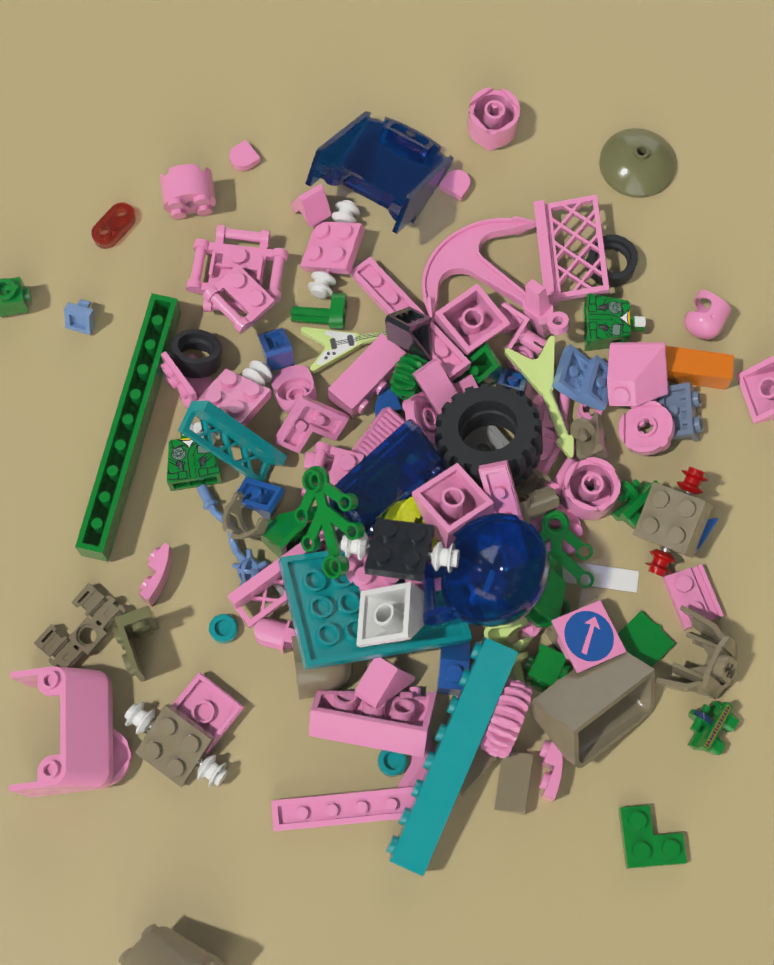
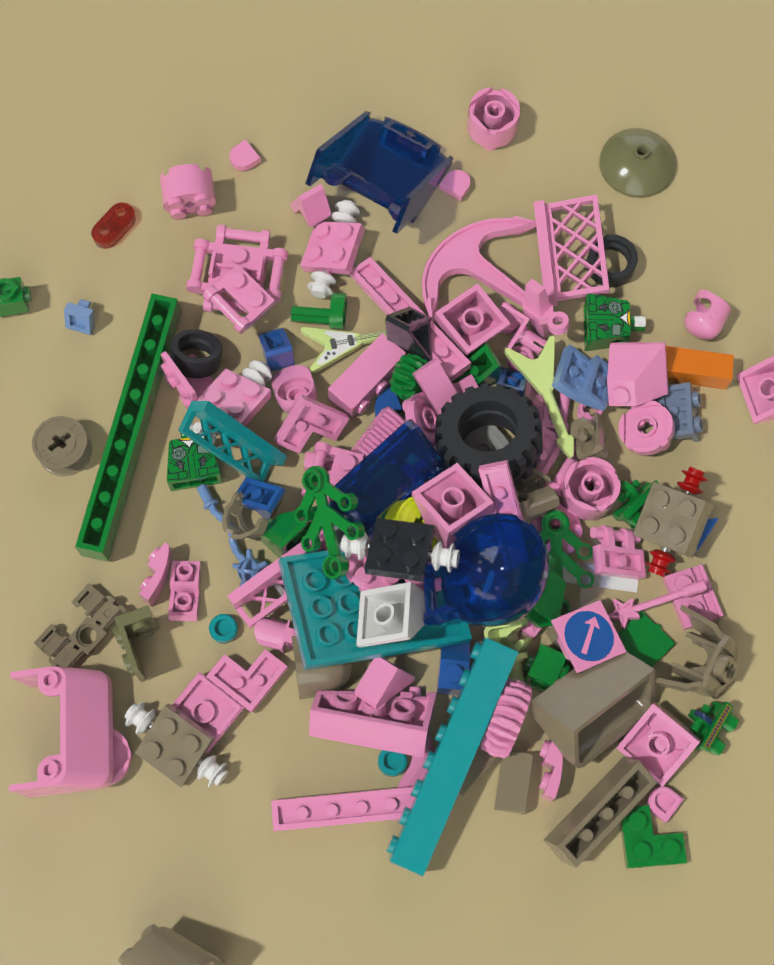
none -> dark tan piece [32,416,92,477]
none -> bright pink slope [168,561,201,621]
none -> bright pink plate [206,649,288,713]
none -> dark tan brick [544,757,657,868]
none -> bright pink plate [590,525,646,580]
none -> bright pink piece [608,580,707,630]
none -> bright pink slope [616,702,700,787]
none -> bright pink tile [647,786,684,823]

